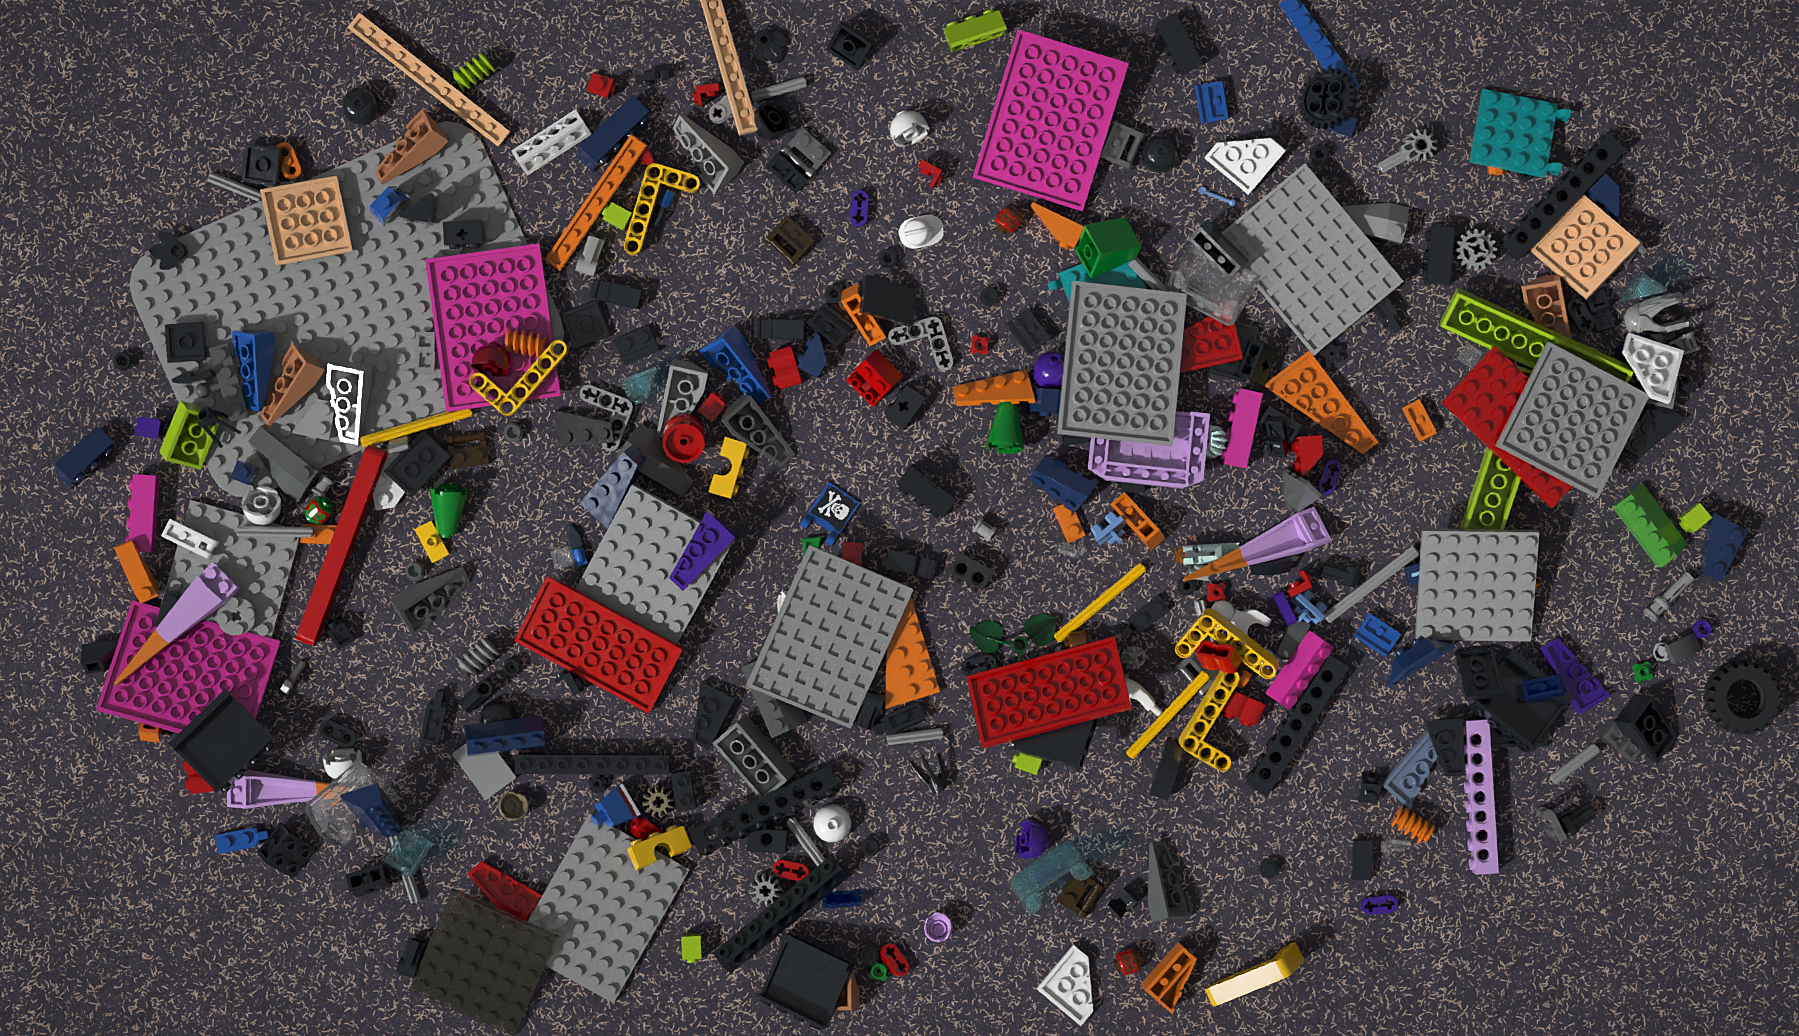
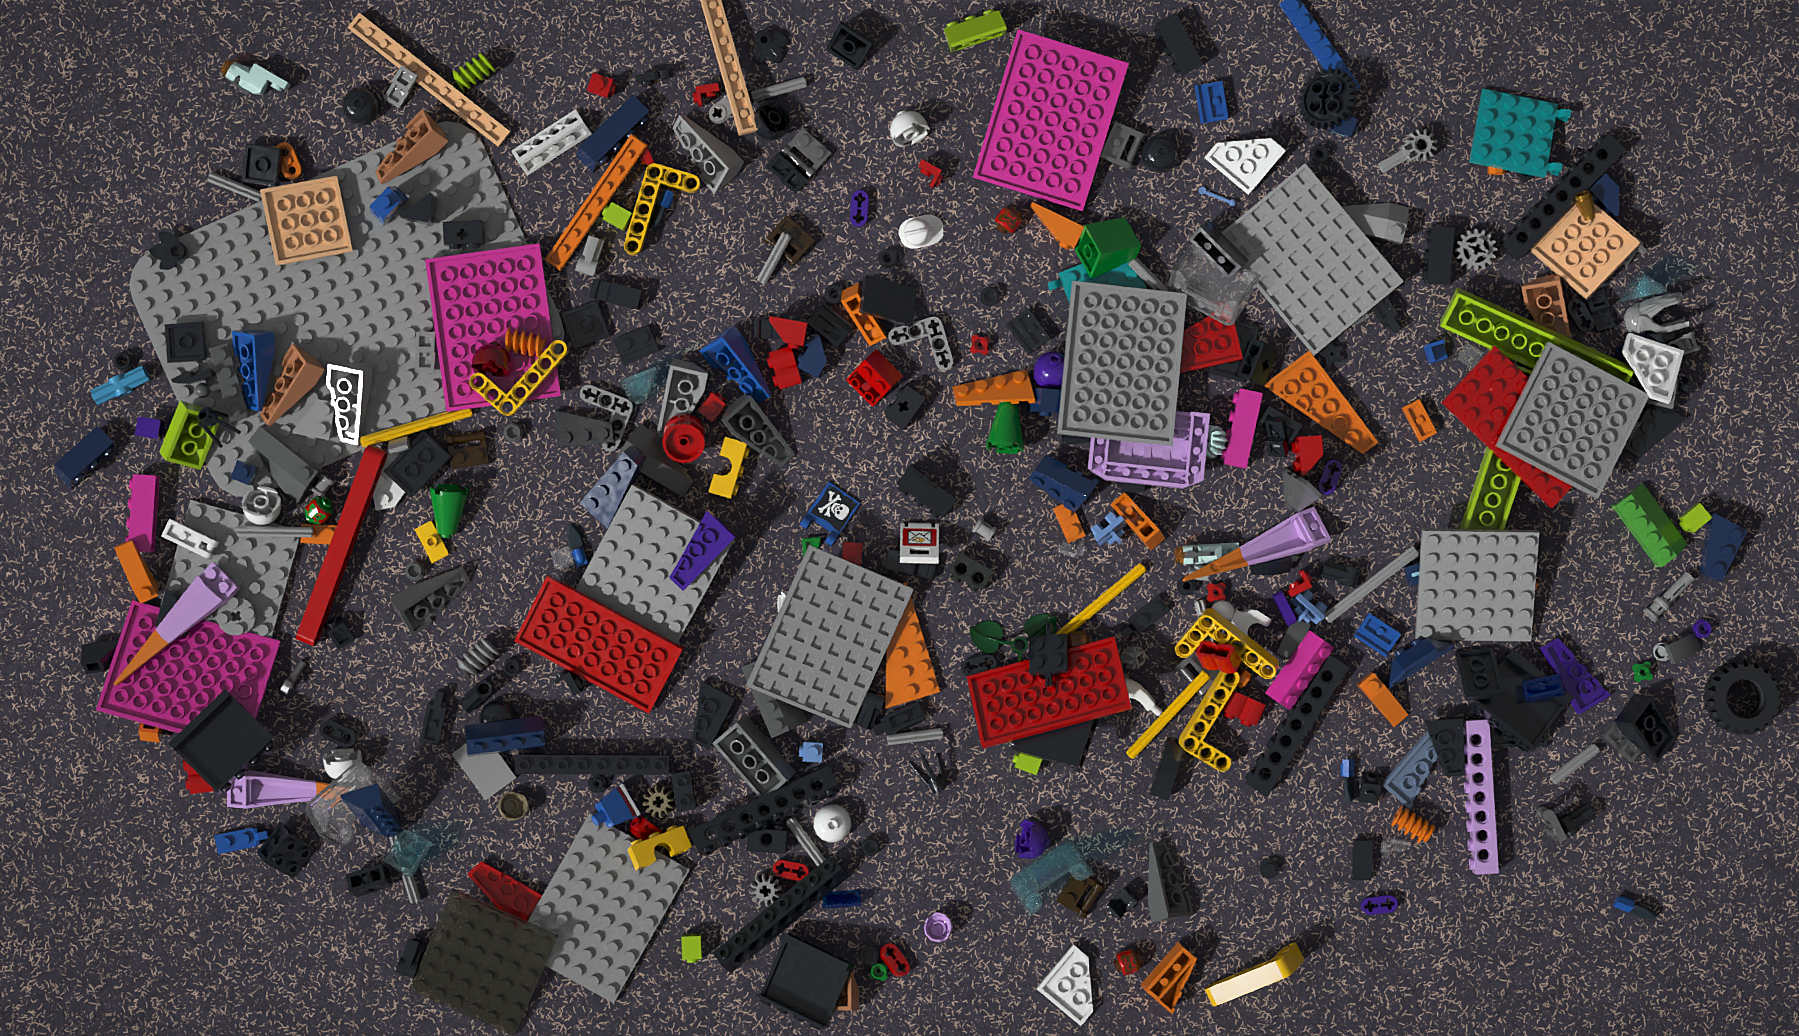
none -> dark azure piece [90,365,150,405]
none -> light aqua plate [220,59,291,95]
none -> light grey slope [383,65,418,109]
none -> light grey axle [757,232,792,284]
none -> red slope [769,316,808,349]
none -> medium blue brick [799,741,823,763]
none -> container [900,522,939,564]
none -> black plate [1029,623,1069,687]
none -> piece [1341,759,1354,802]
none -> orange slope [1356,672,1408,727]
none -> blue panel [1423,339,1448,364]
none -> pearl gold cone [1574,190,1596,221]
none -> piece [1613,896,1657,920]

